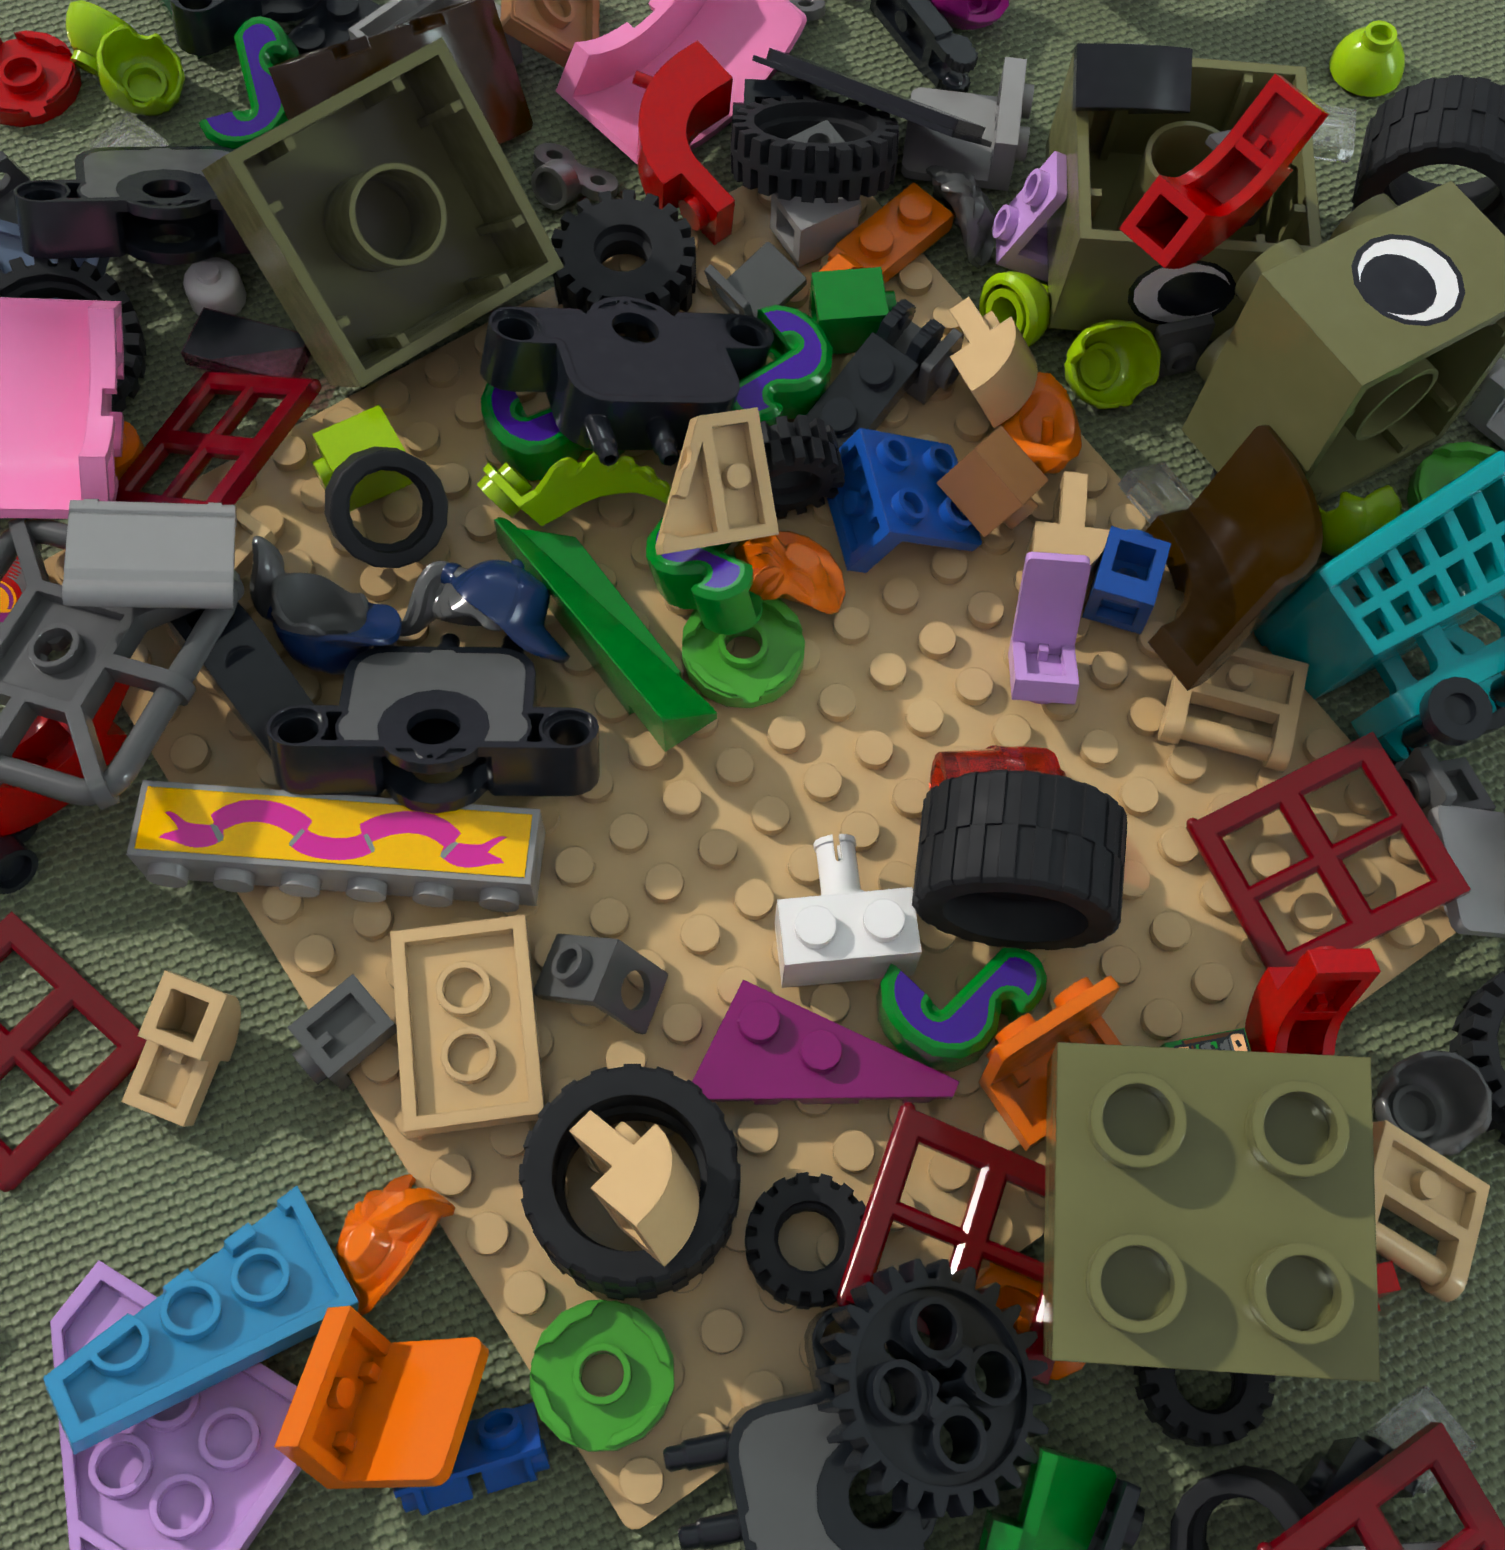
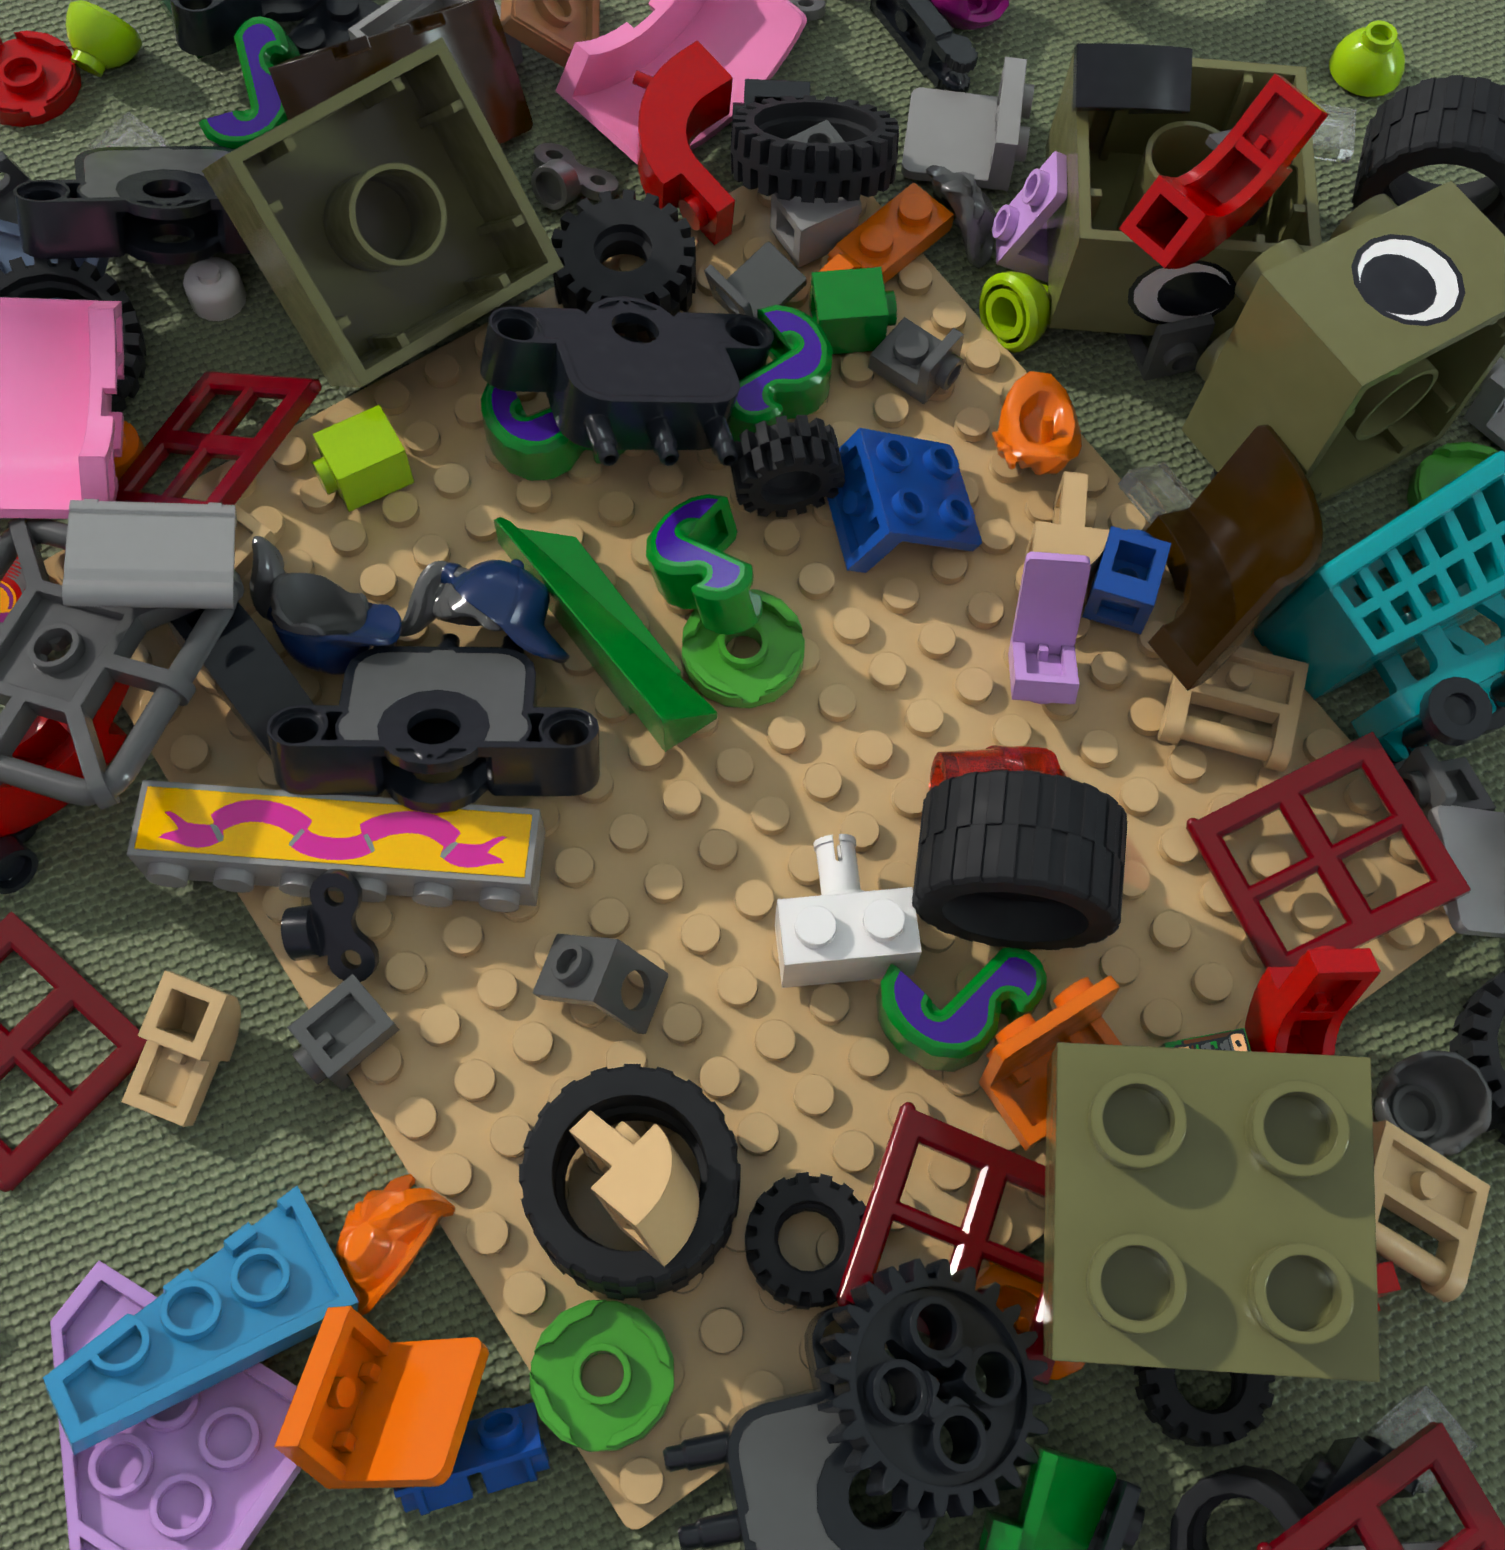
lime hair [96,24,185,116] -> none
tile [181,307,311,378] -> none
black tyre [324,446,448,568] -> none
tan plate [390,914,545,1137] -> none
lime plant [477,453,671,526] -> none
tan wing [655,407,779,555] -> none
magenta wing [692,980,960,1105] -> none
orange hat [734,531,846,614] -> none
black piece [752,48,992,147] -> none
black hinge [807,298,945,448] -> none
medium nougat brick [937,425,1049,538] -> none
tan brick [949,297,1038,428] -> none
lime hair [1064,319,1161,409] -> none
lime hair [1318,485,1402,557] -> none
none -> black piece [281,869,379,982]

